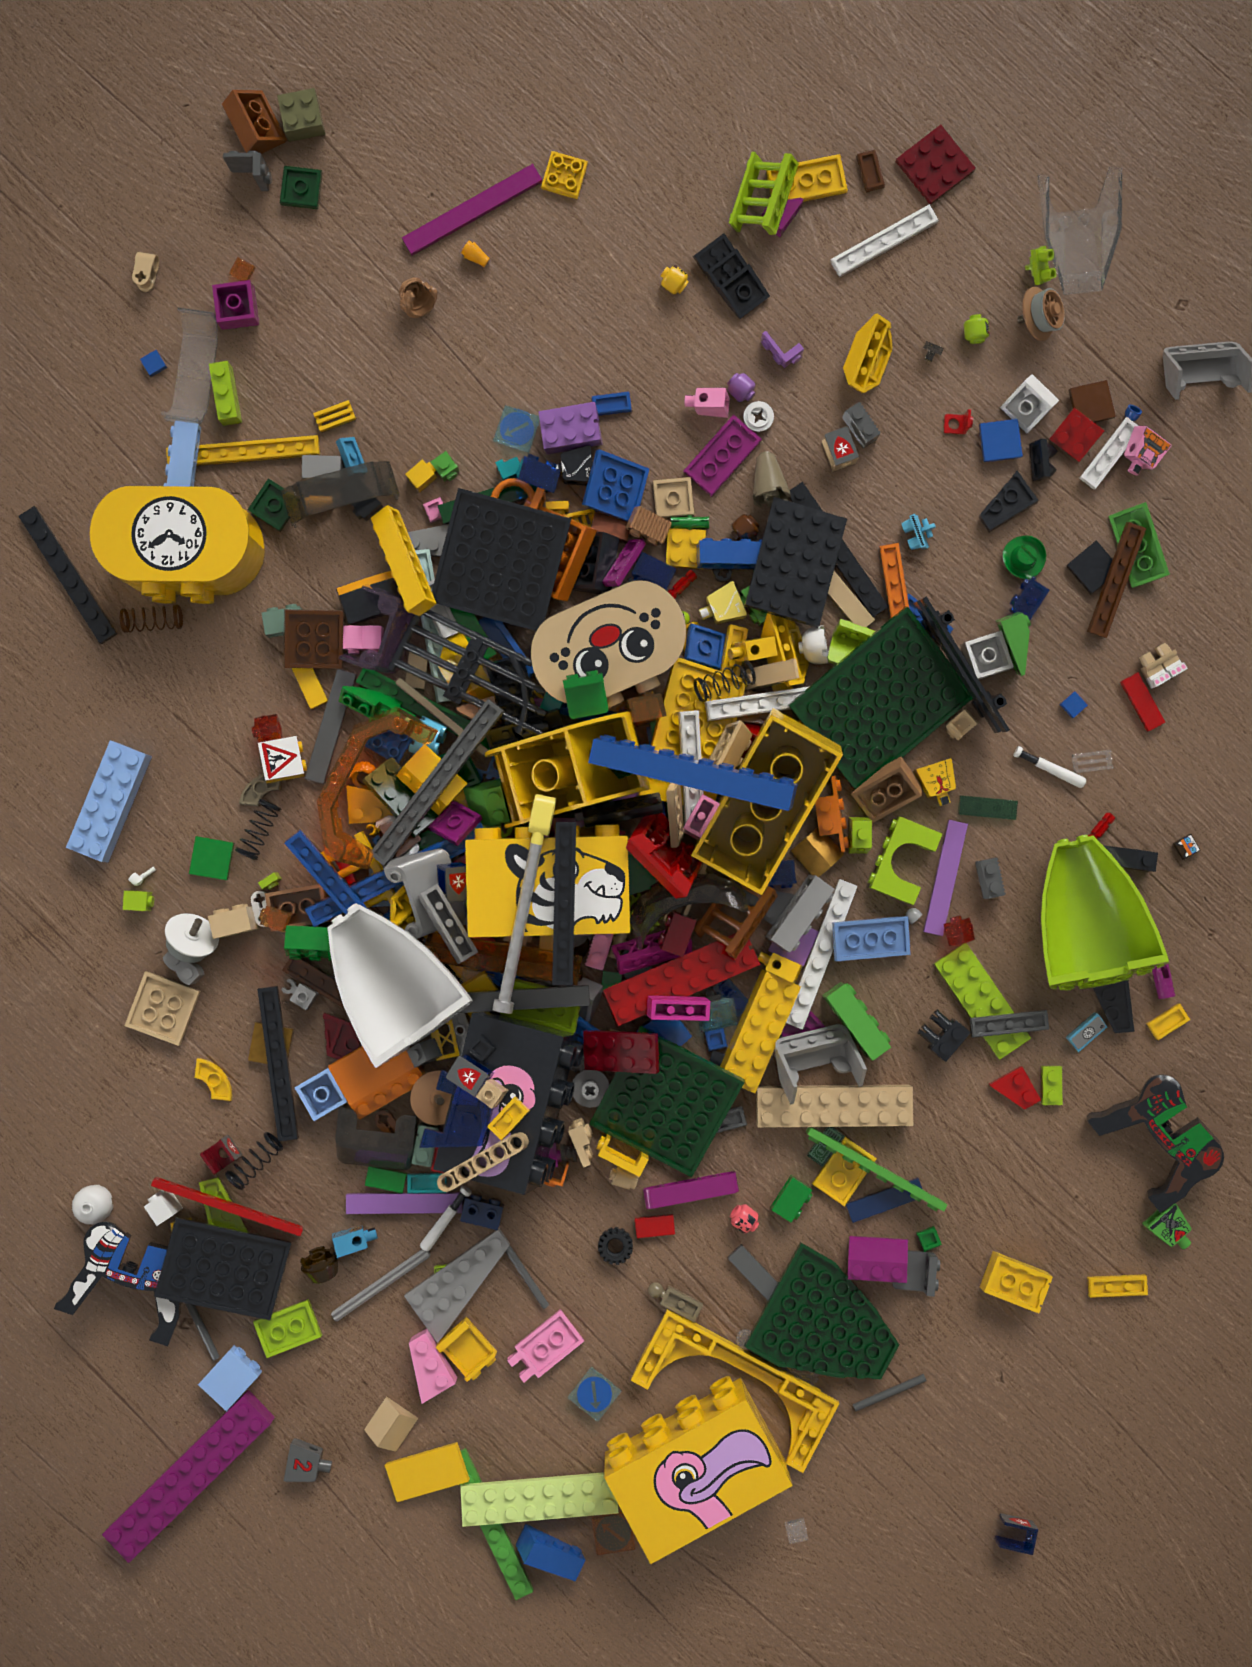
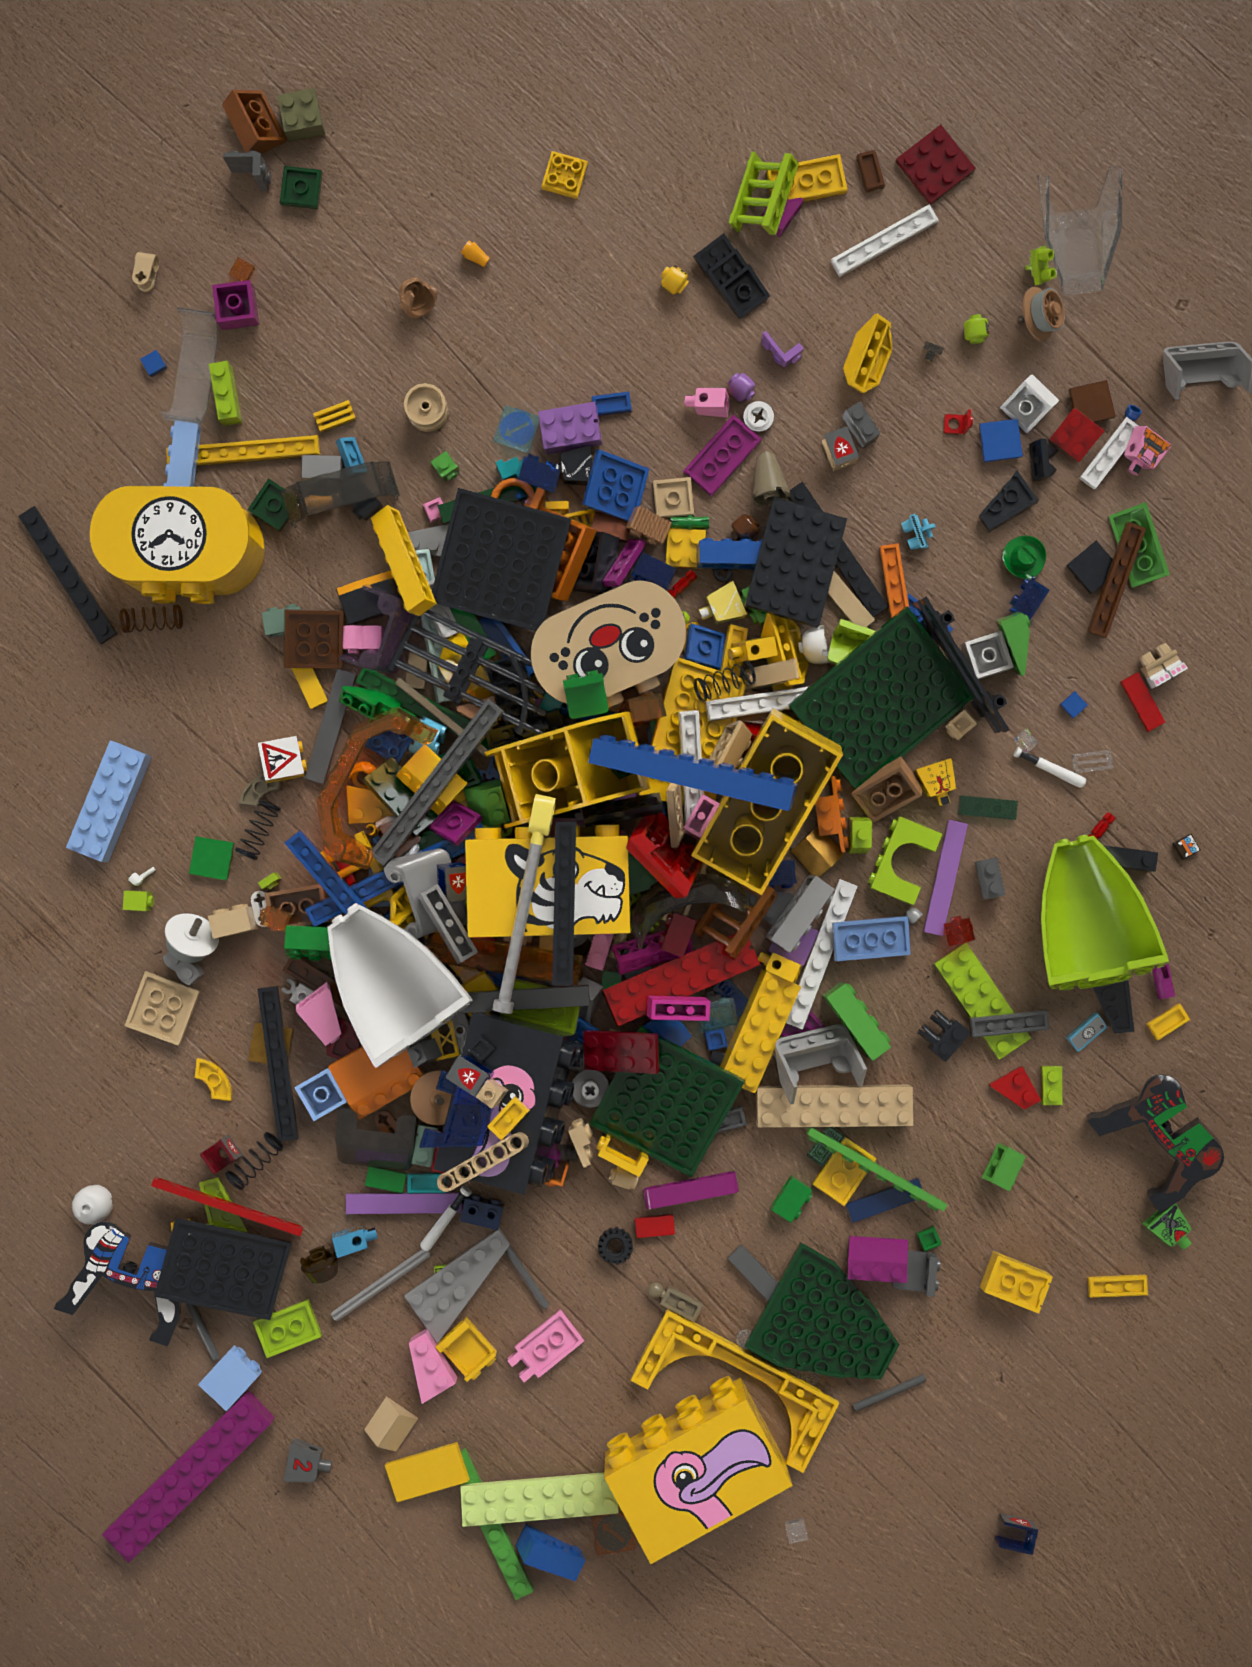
white brick [144,1190,183,1226] -> none
clear red brick [251,714,282,743] -> none
magenta tile [402,164,542,256] -> none
yellow brick [405,459,437,493] -> none
piece [567,1367,622,1422] -> none
coral head [730,1204,759,1234] -> none
none -> bright pink slope [296,982,341,1046]
none -> tan wheel [404,383,449,432]
none -> bright green brick [982,1143,1026,1192]
none -> clear tile [1014,728,1038,754]

